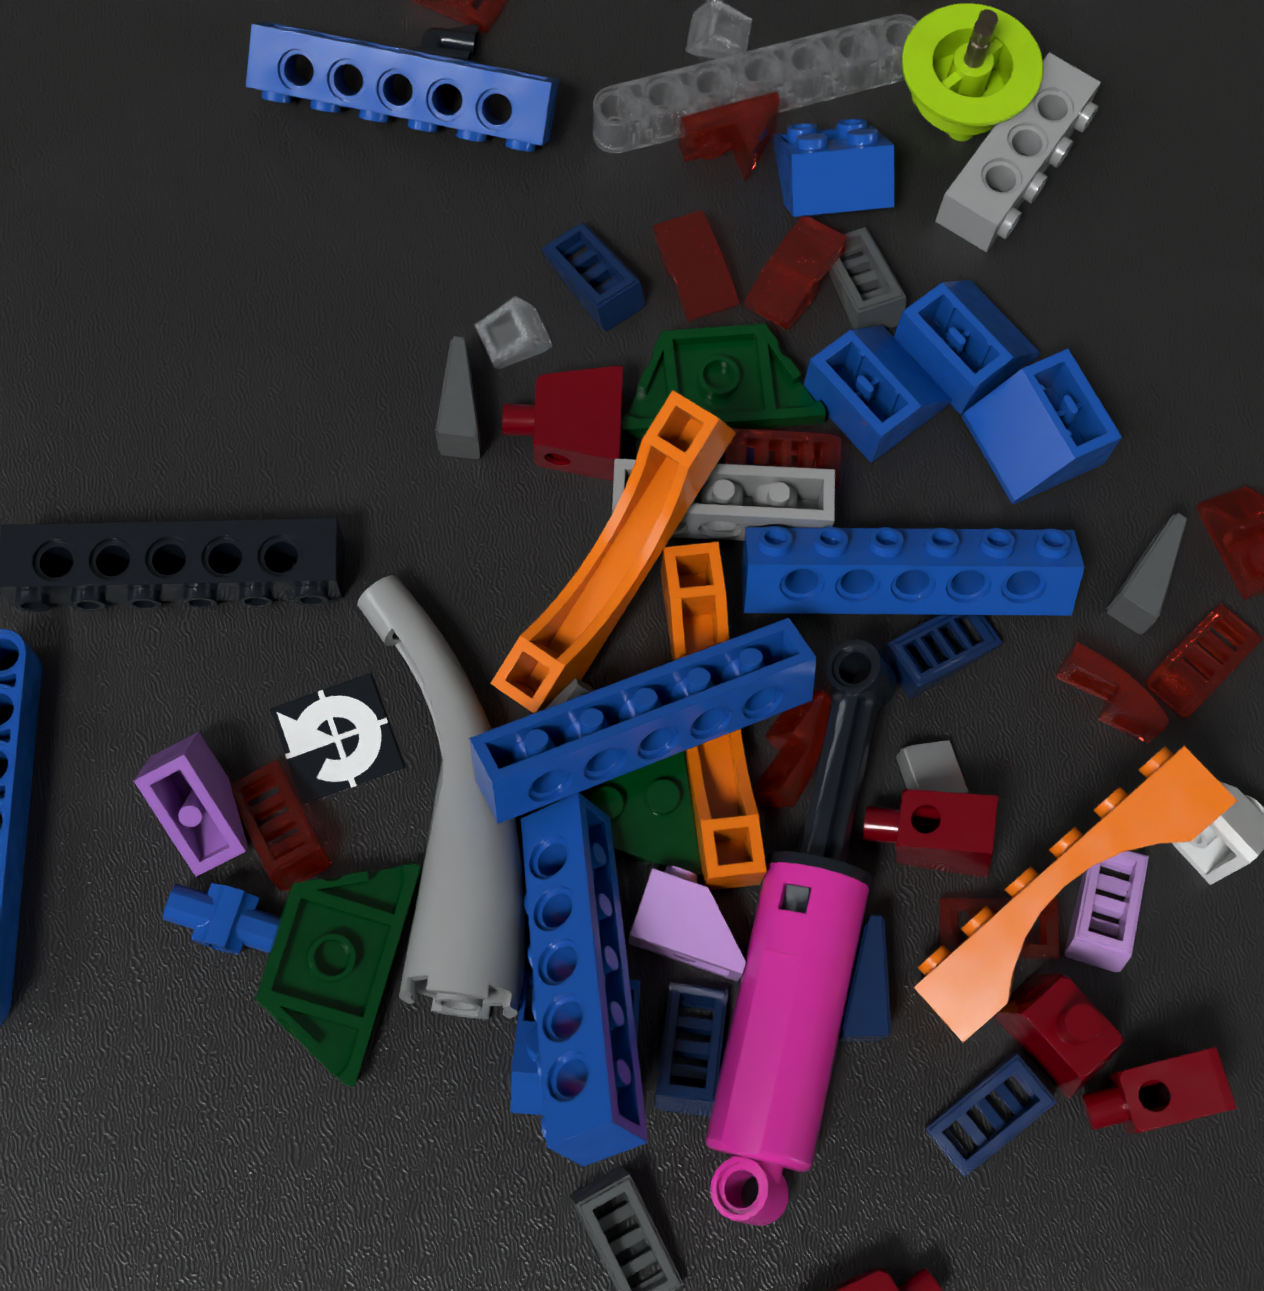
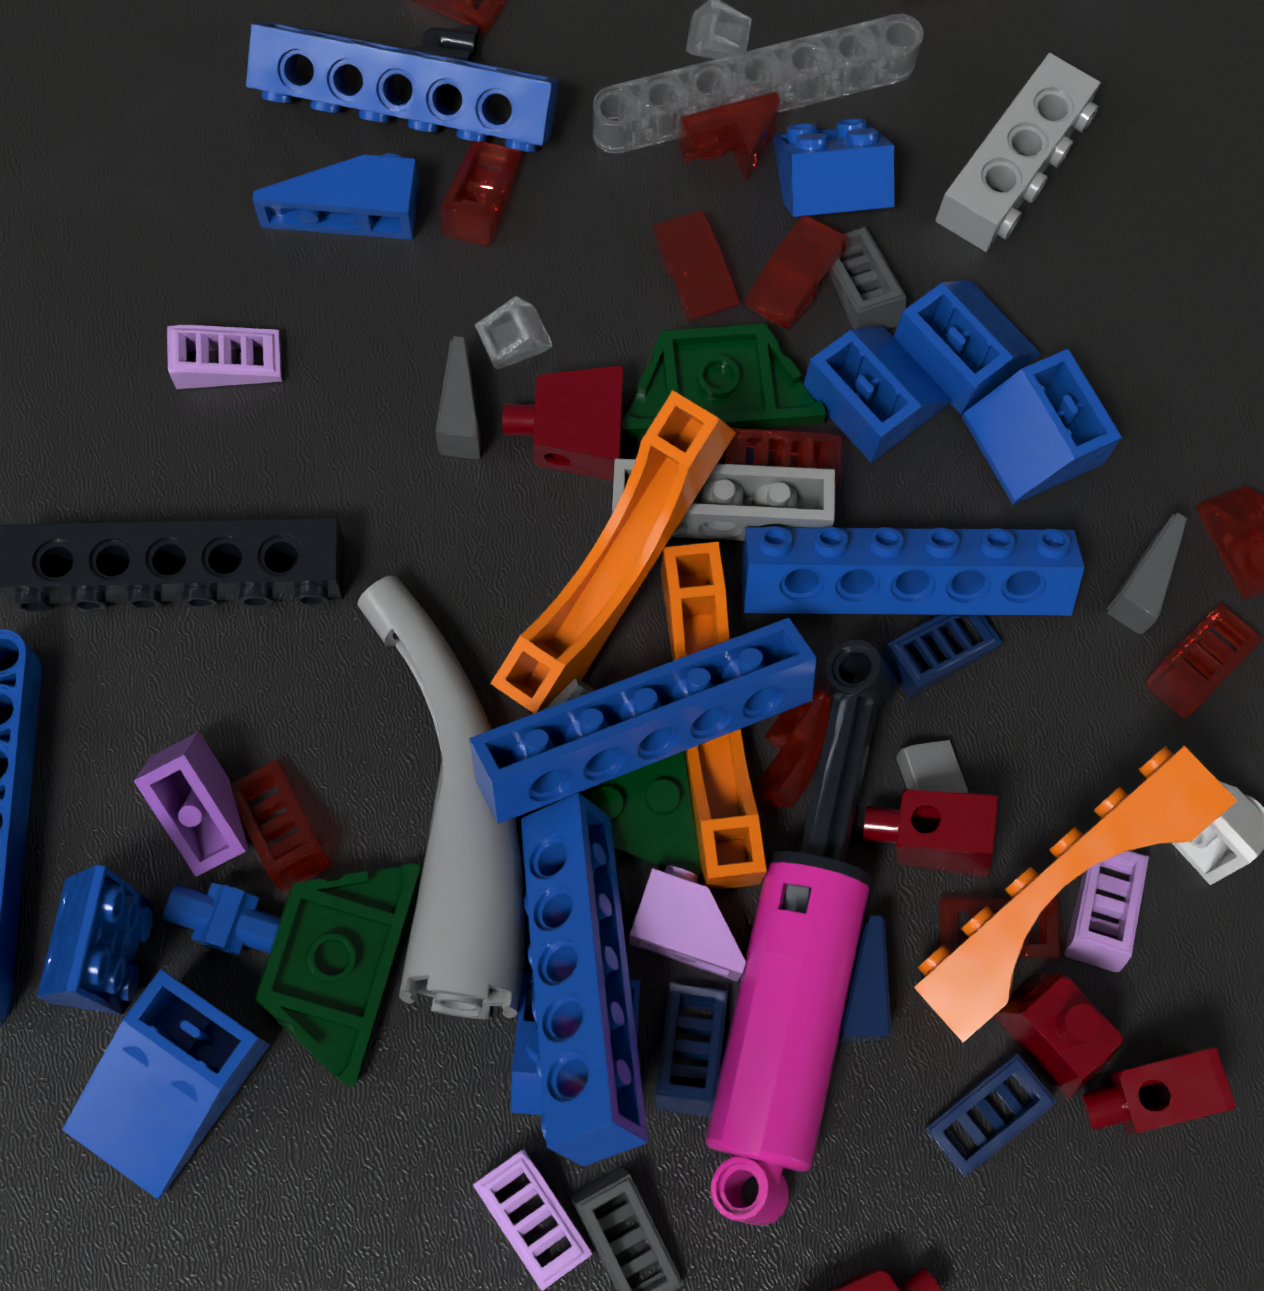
sticker [270,673,404,805] -> none
dark blue slope [541,222,645,331] -> none
lime piece [902,3,1043,141] -> none
clear red slope [1055,642,1169,744] -> none
none -> blue slope [37,865,153,1015]
none -> blue slope [62,969,270,1200]
none -> lavender slope [167,325,282,389]
none -> blue slope [252,154,420,240]
none -> clear red slope [440,141,521,246]
none -> lavender slope [473,1149,592,1291]

